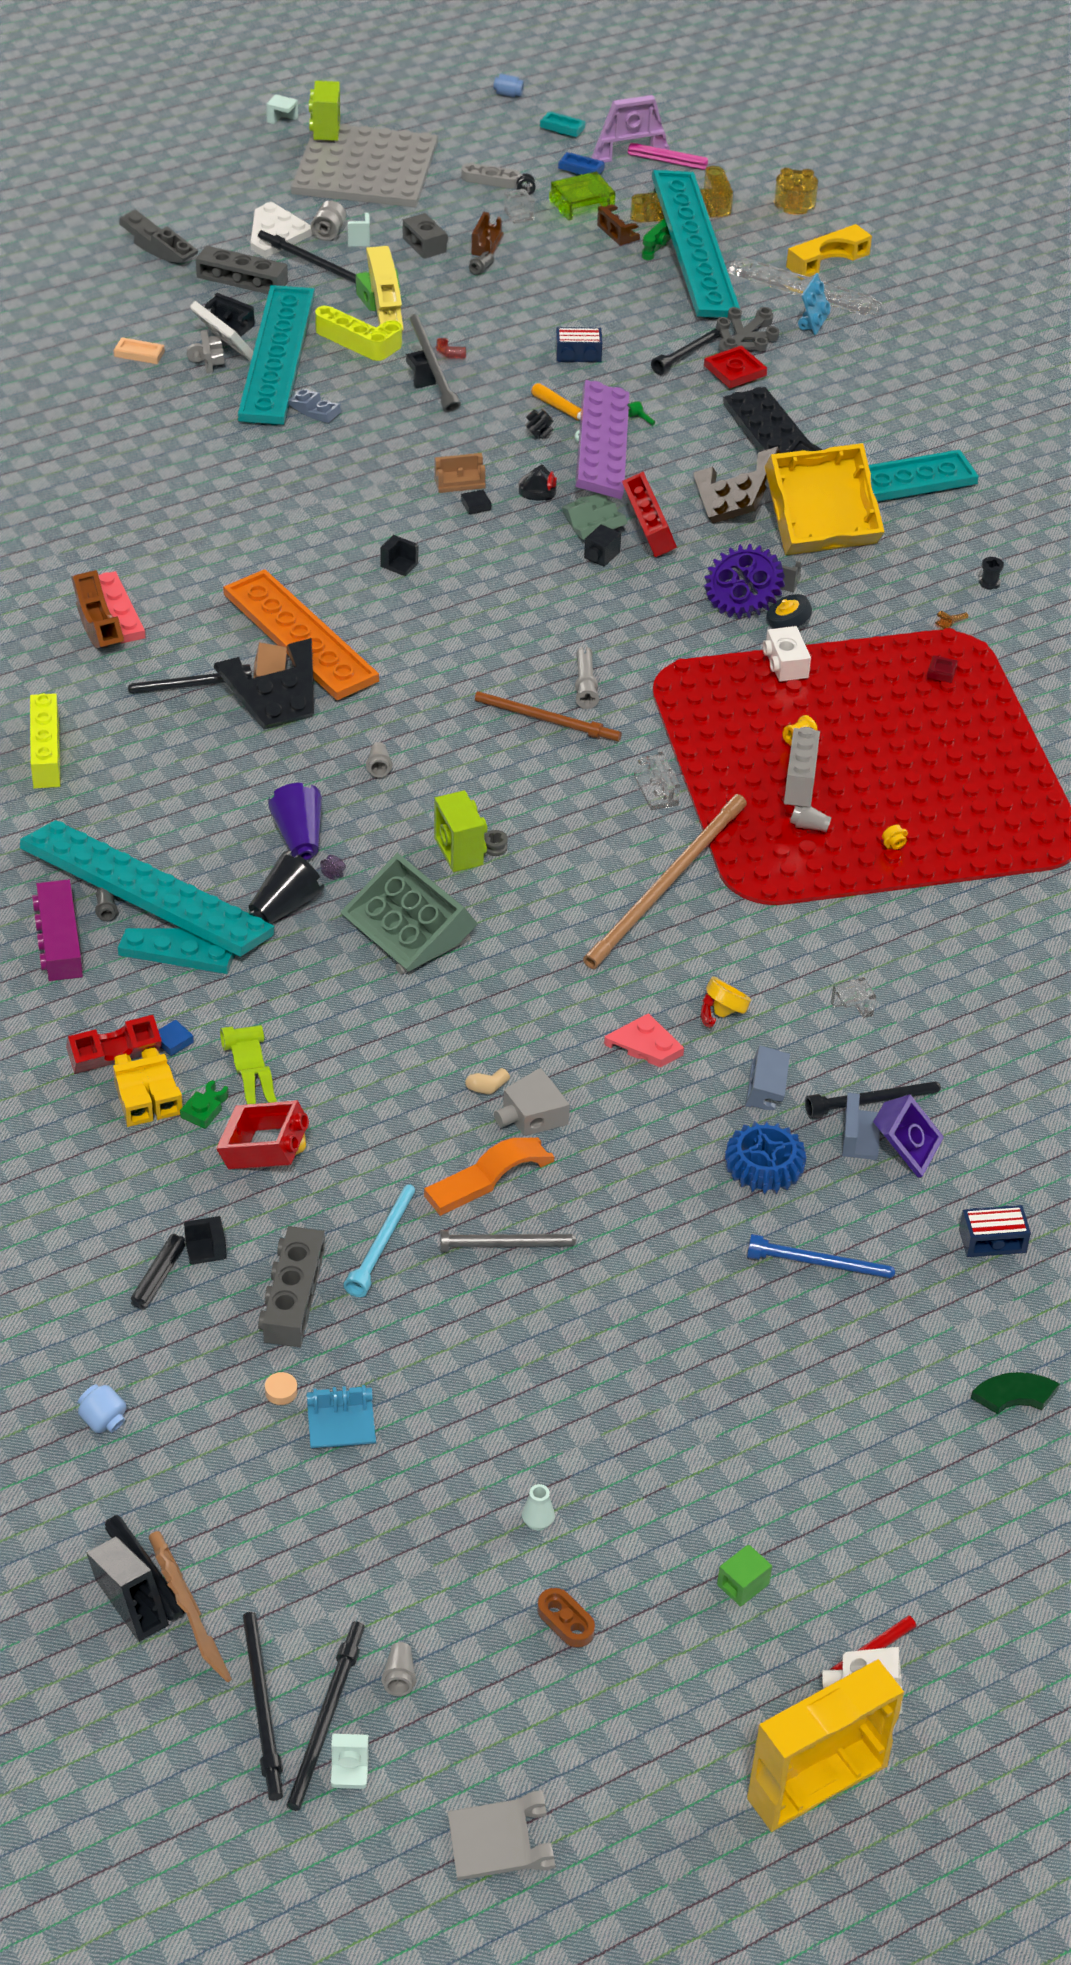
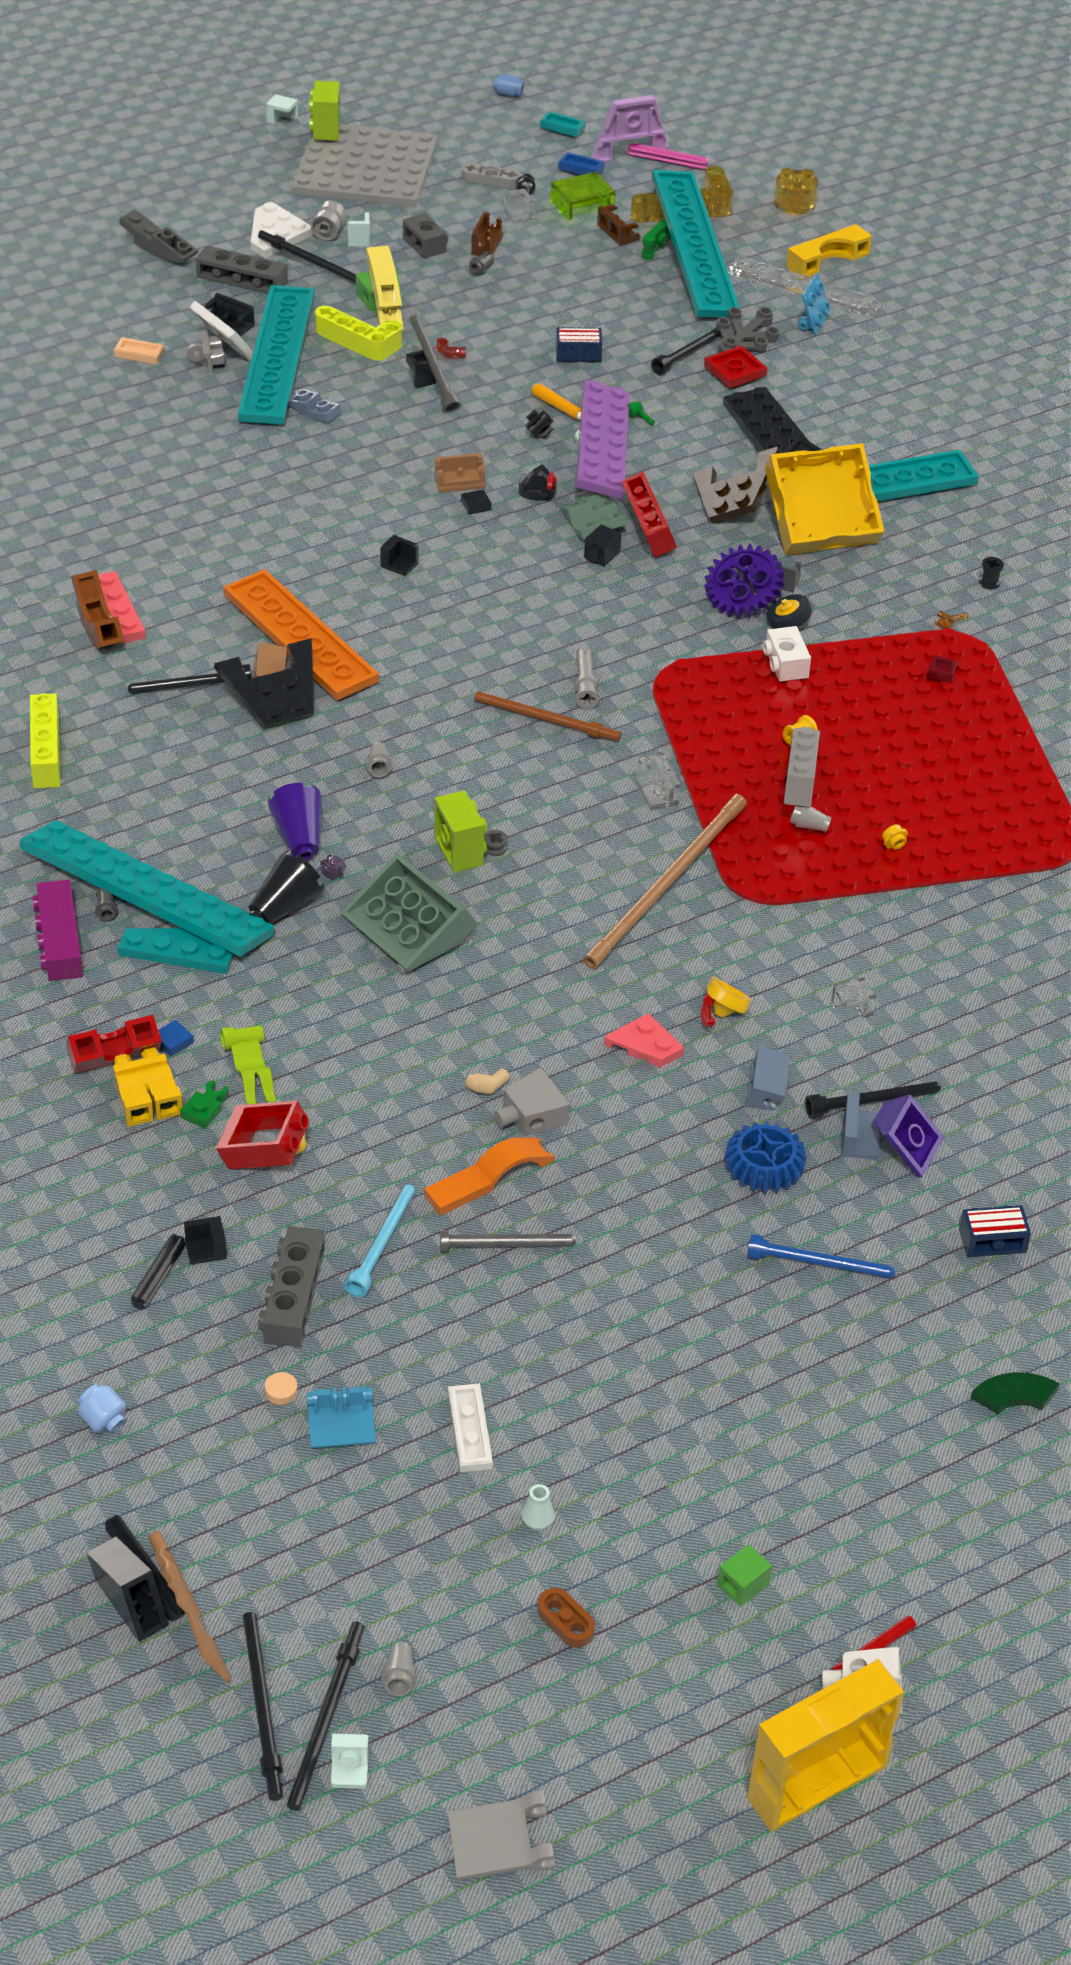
none -> white tile [448,1383,493,1473]

